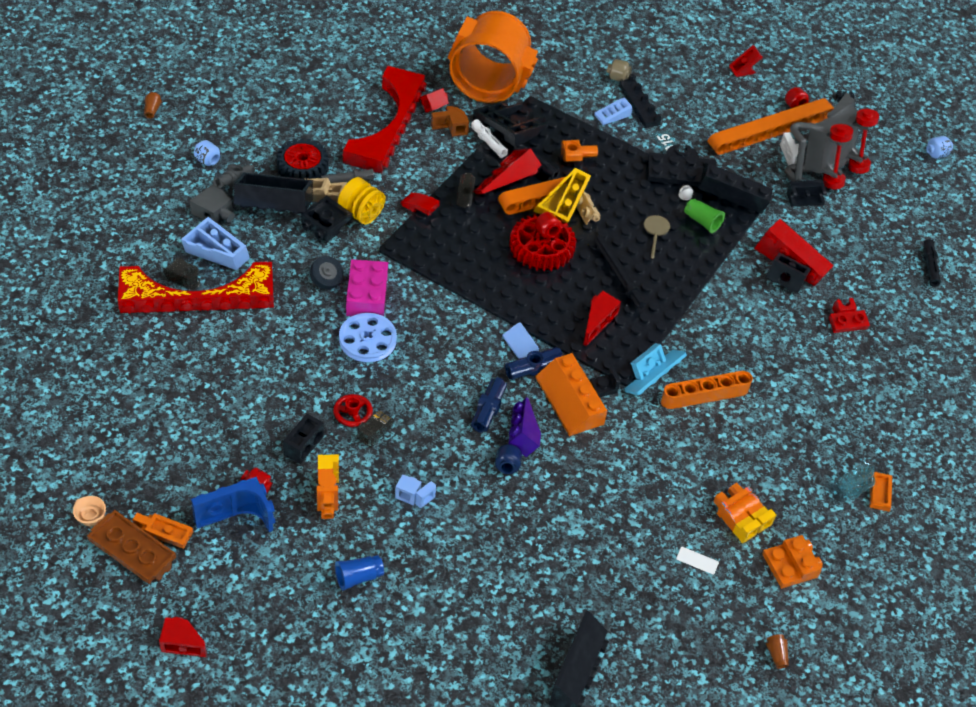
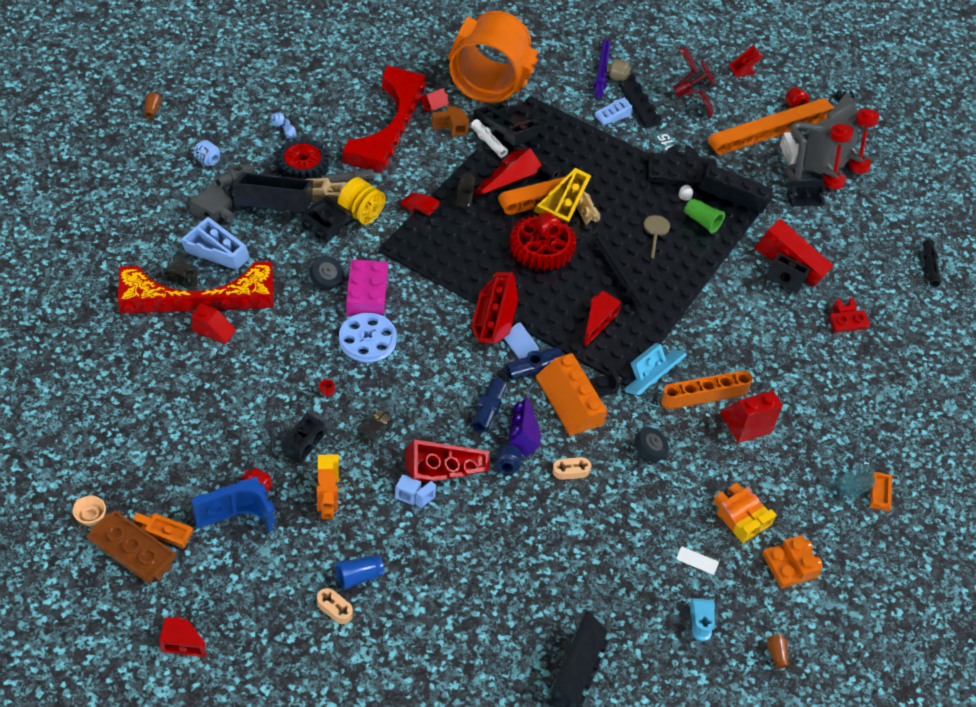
red piece [333,394,373,427] -> none
orange piece [561,140,598,162] -> none
light blue head [926,136,953,159] -> none
none -> red slope [191,303,236,344]
none -> light blue piece [271,112,296,139]
none -> light nougat beam [317,588,353,624]
none -> red hinge [319,379,335,397]
none -> red wedge [405,439,490,482]
none -> red wedge [471,272,518,343]
none -> light nougat beam [552,457,591,480]
none -> dark purple axle [594,39,611,98]
none -> black wheel [634,427,669,462]
none -> dark red plant [673,48,715,120]
none -> medium azure piece [690,598,715,642]
none -> red slope [720,390,783,443]

